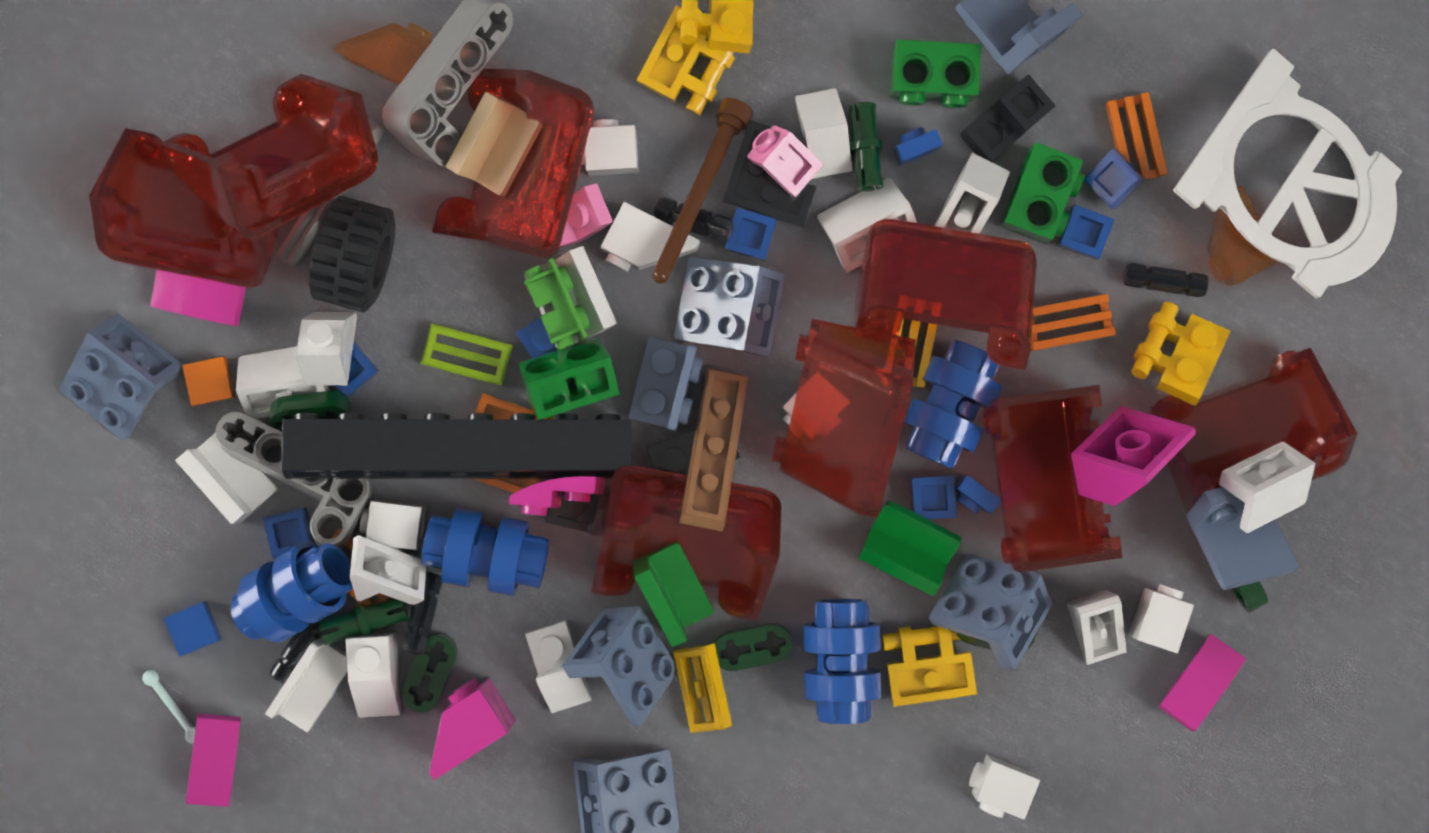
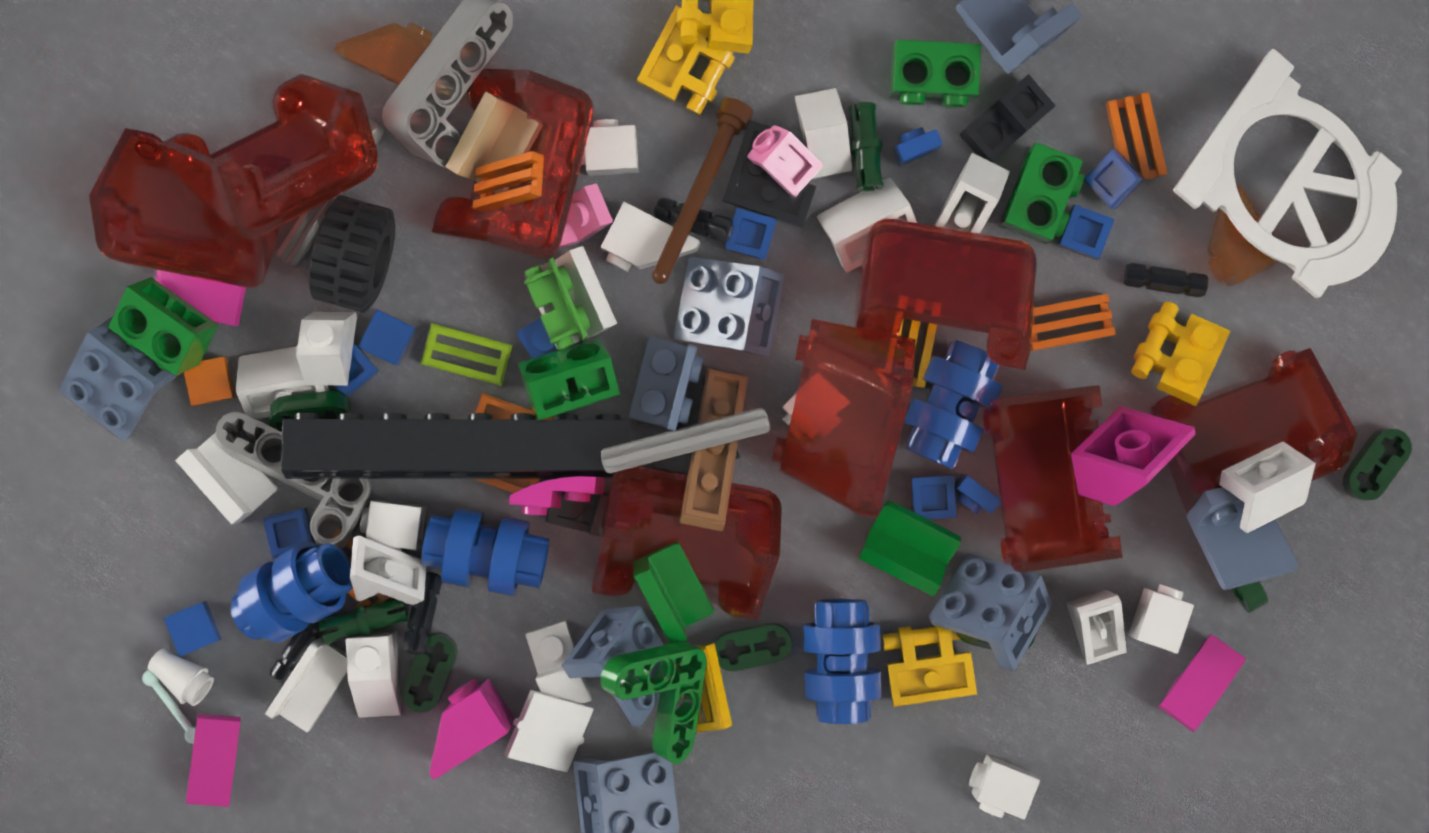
none -> green brick [108,277,219,376]
none -> white cone [148,649,214,706]
none -> blue tile [358,309,417,366]
none -> orange tile [473,151,544,212]
none -> white piece [504,690,594,772]
none -> light grey axle [601,408,770,473]
none -> green beam [601,642,707,764]
none -> dark green beam [1343,429,1412,500]

